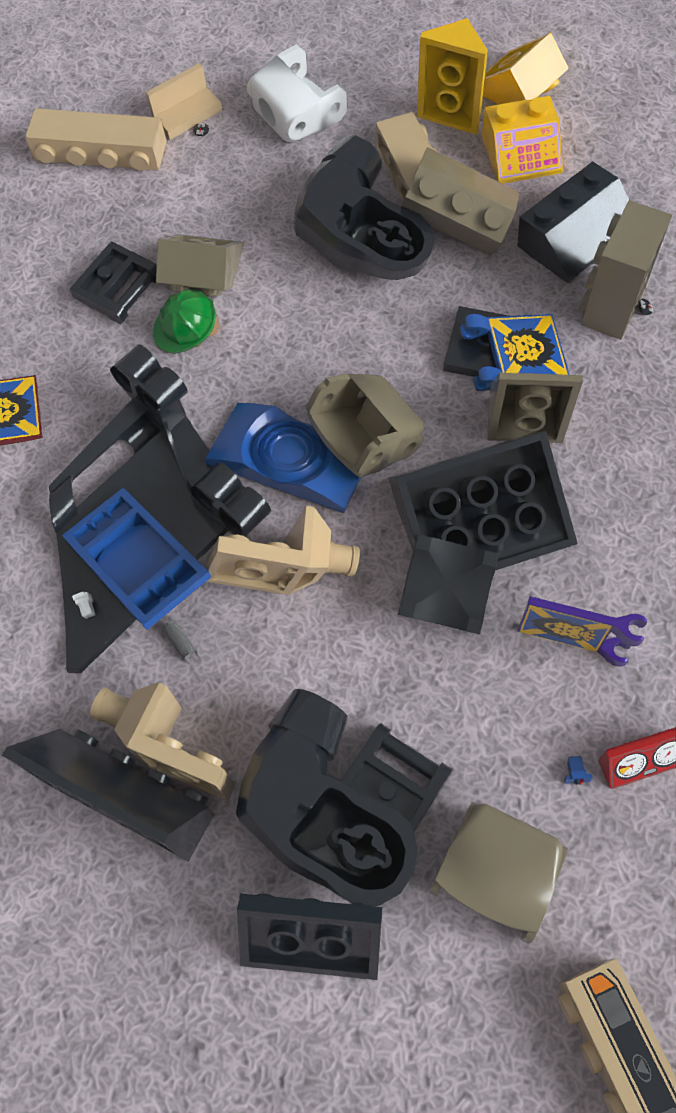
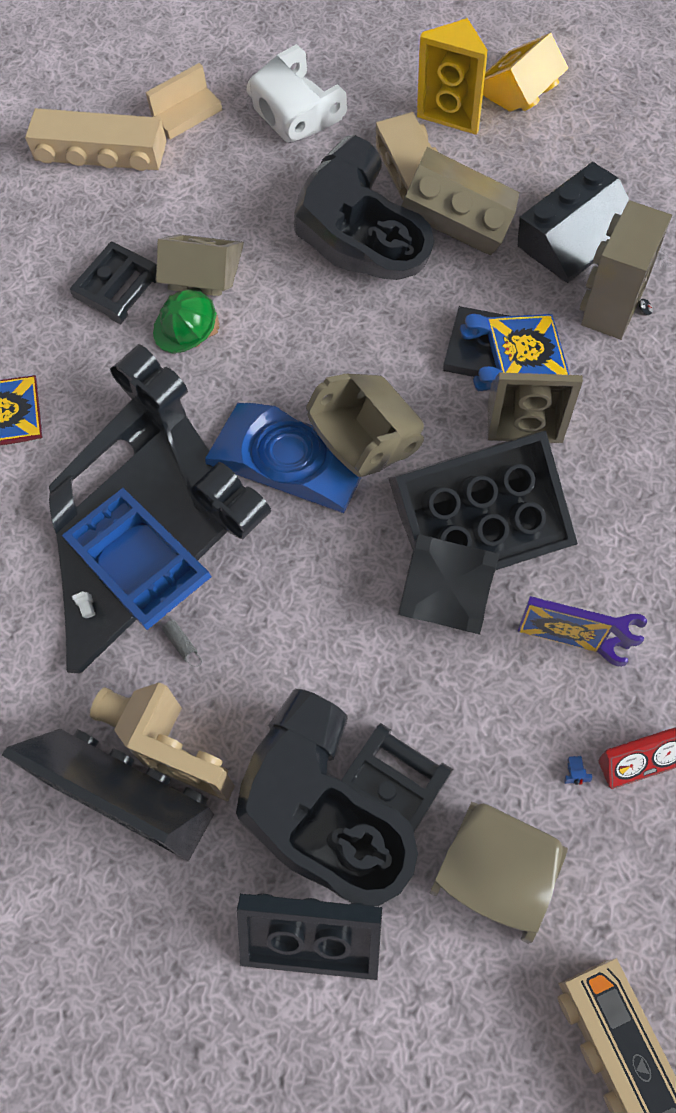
black piece [193,123,209,136] -> none
tan plate [205,505,360,595] -> none
yellow slope [482,95,563,184] -> none

